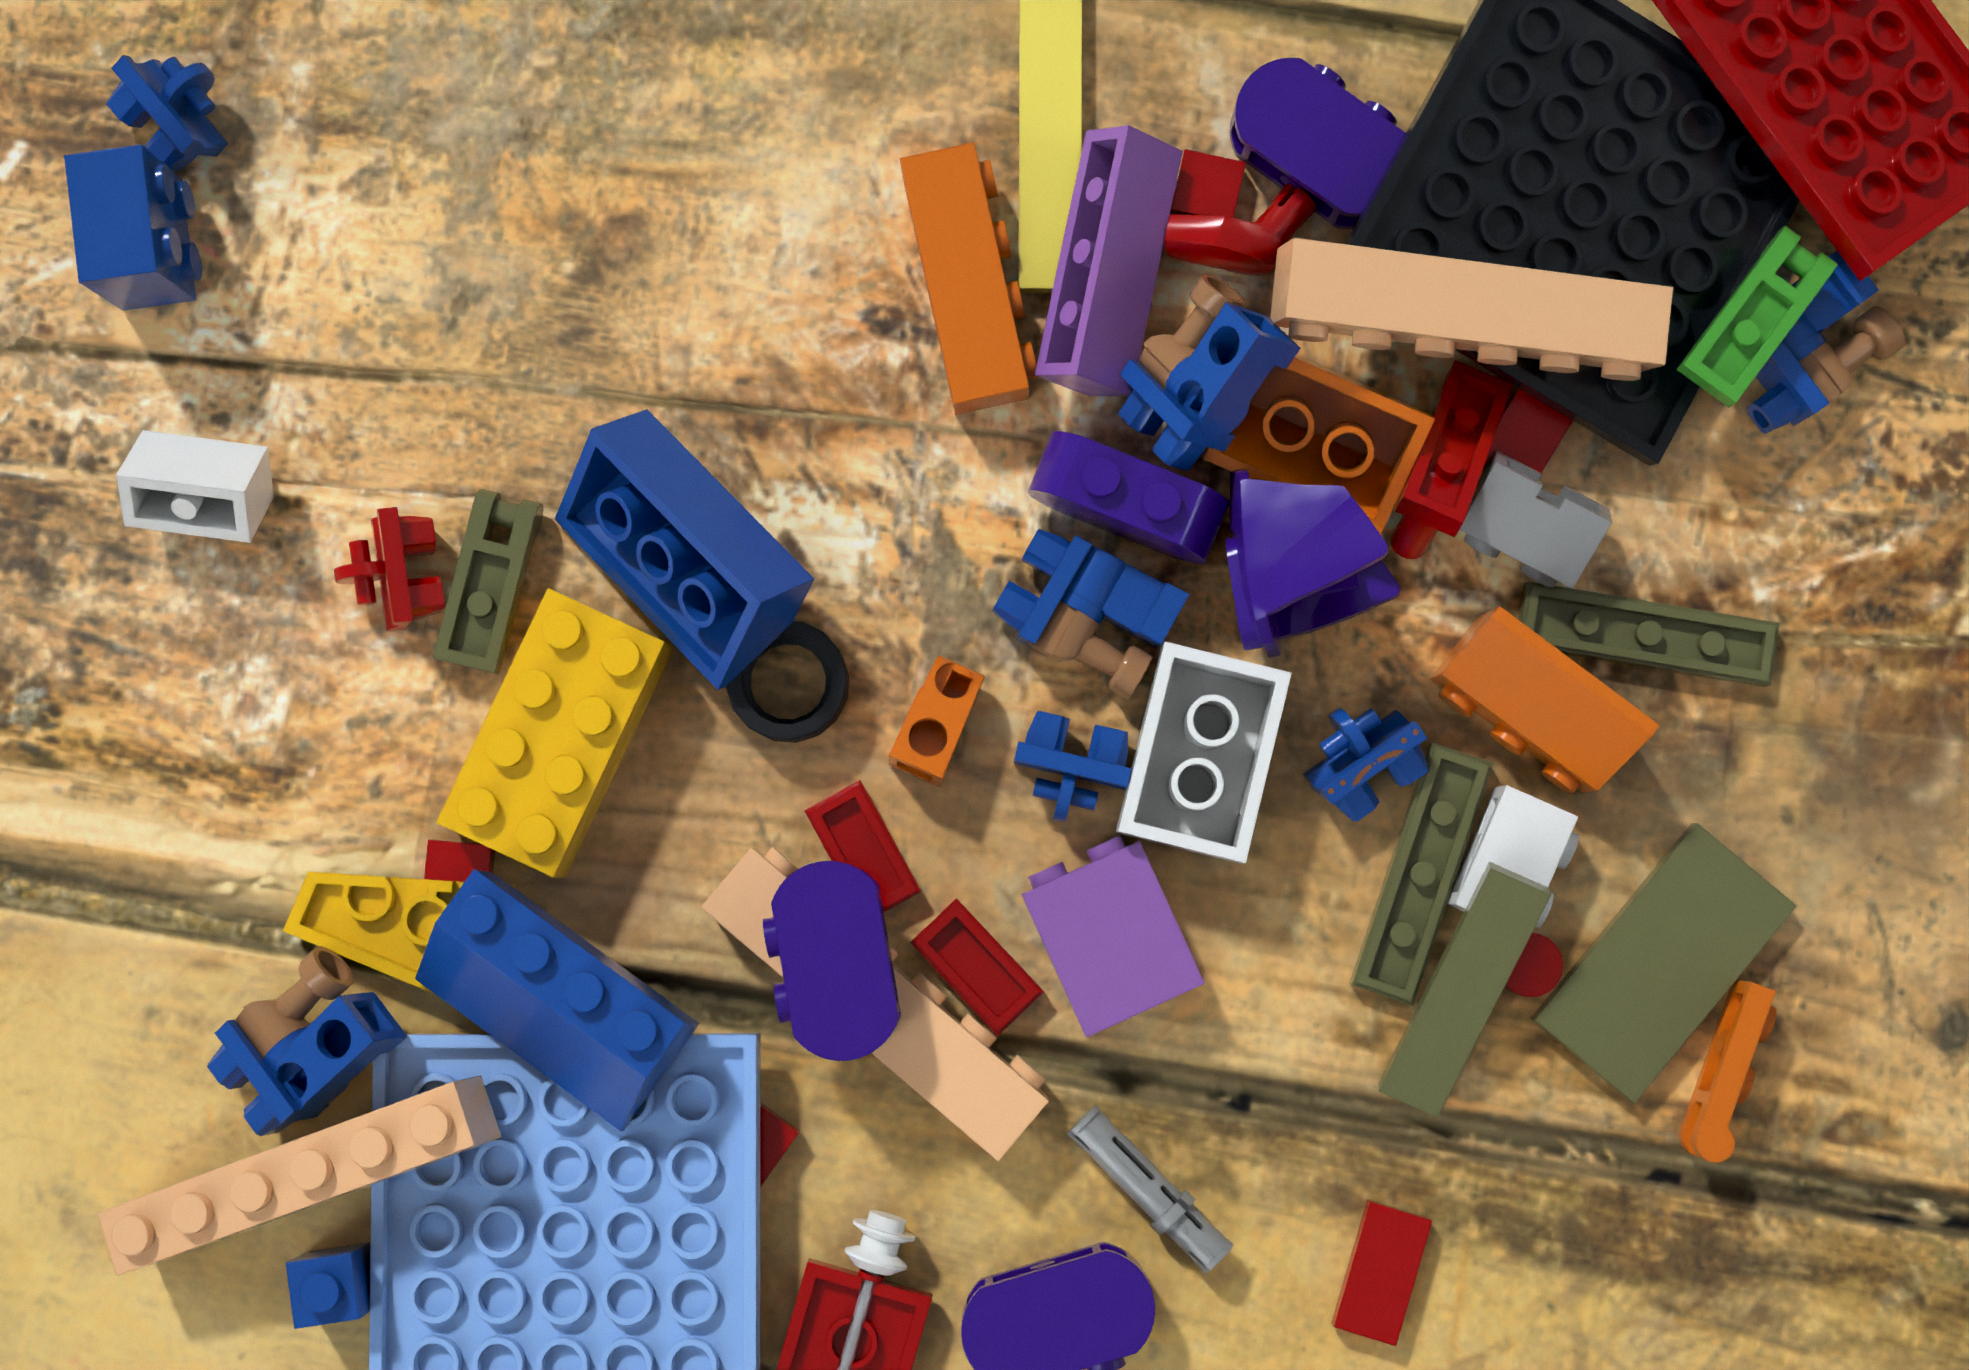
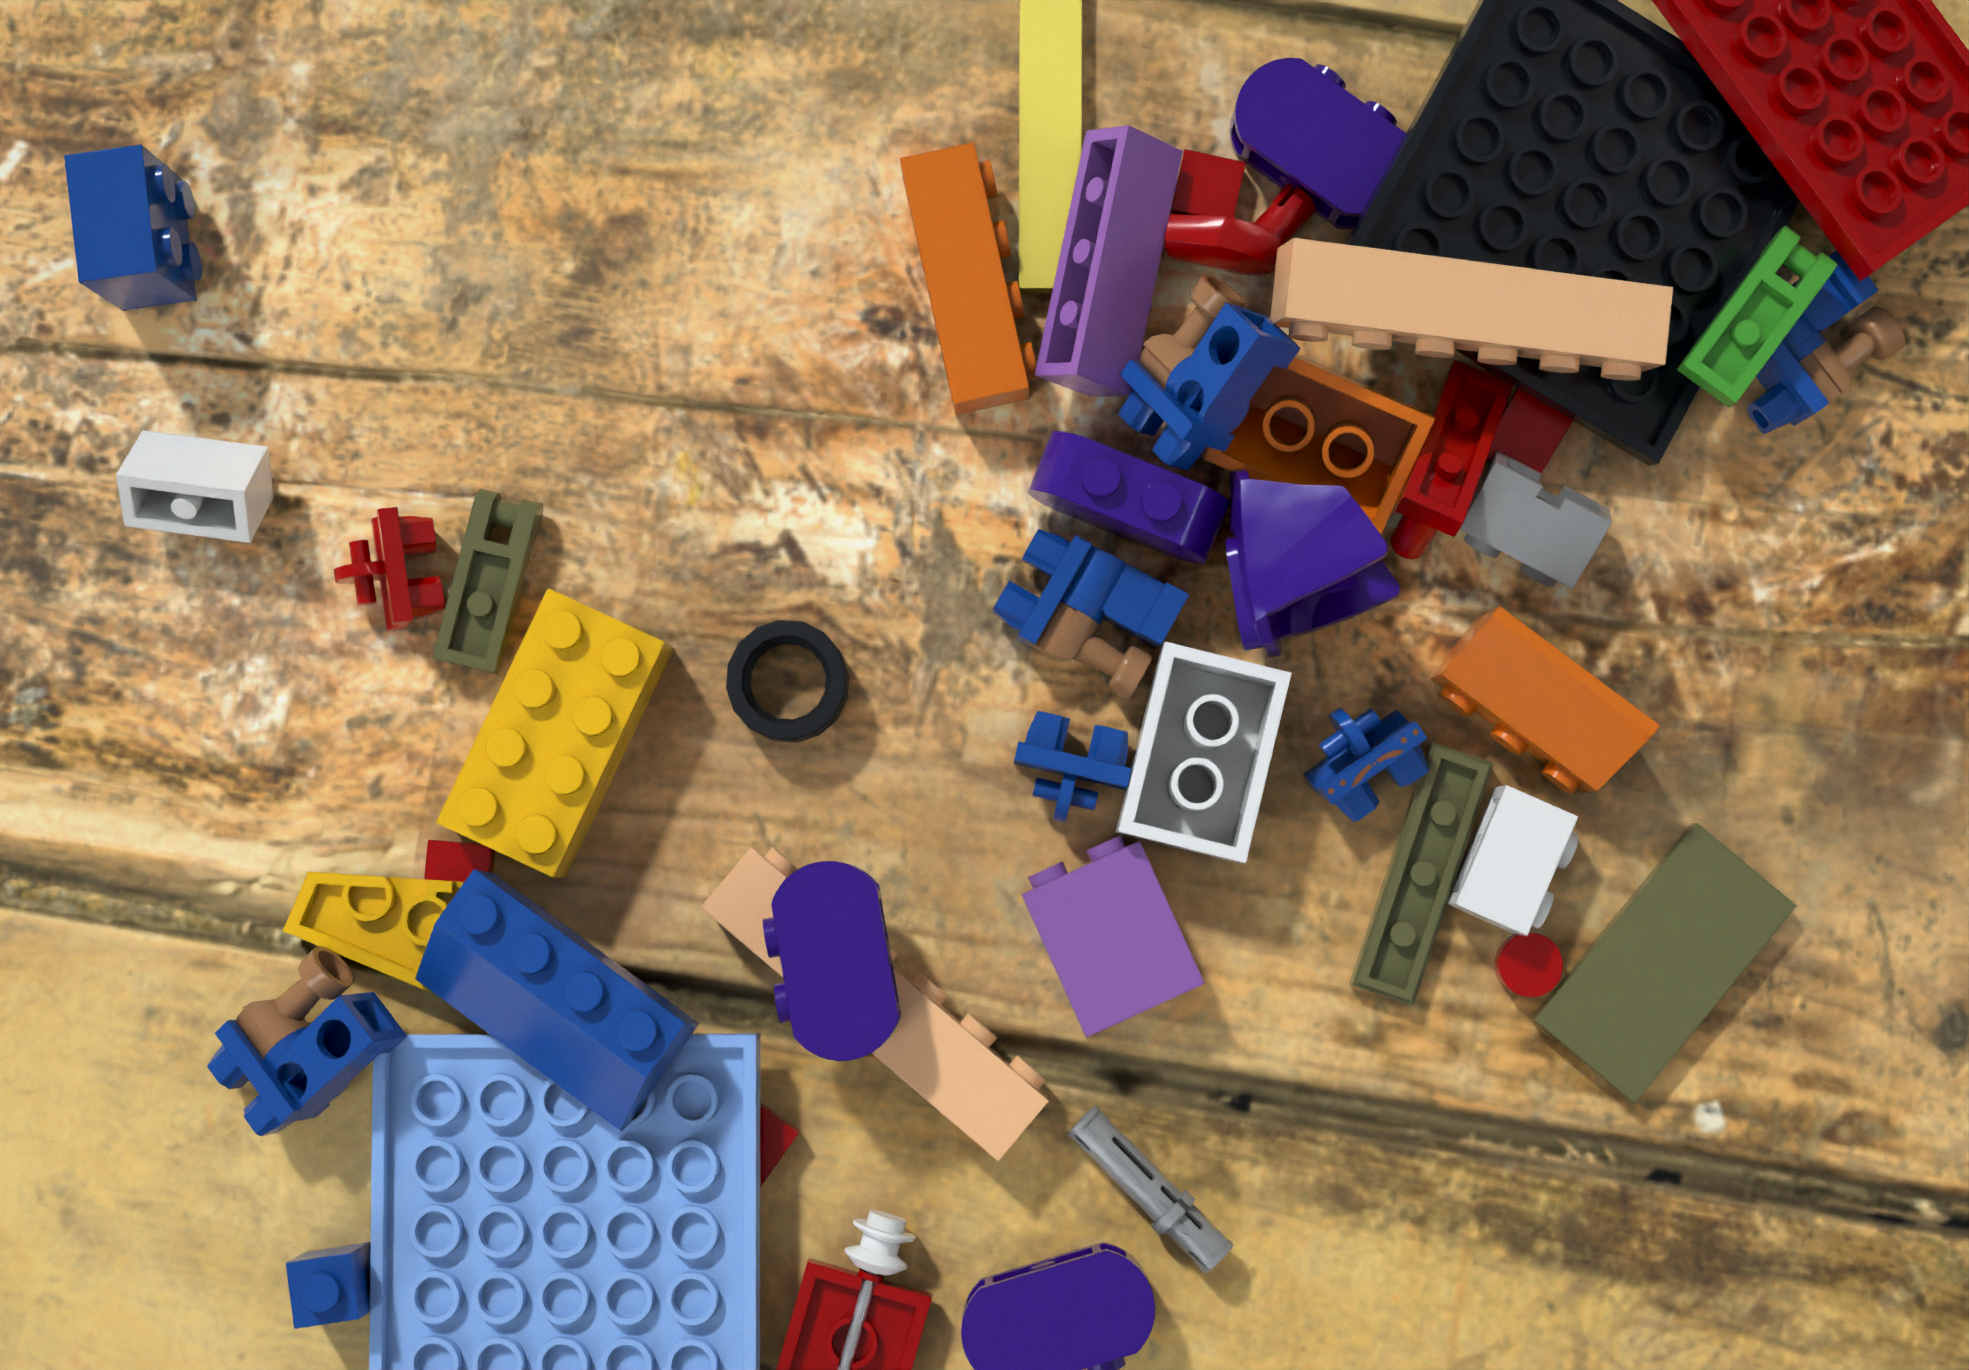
light nougat brick [97,1076,502,1276] -> none
blue hips [106,55,228,171] -> none
blue slope [555,409,814,690] -> none
red tile [804,780,922,912] -> none
orange leg [888,655,985,788] -> none
red tile [910,898,1044,1036] -> none
red tile [1331,1199,1432,1346] -> none
olive tile [1378,861,1551,1118] -> none
olive tile [1518,581,1780,687] -> none
orange plate [1679,980,1777,1163] -> none

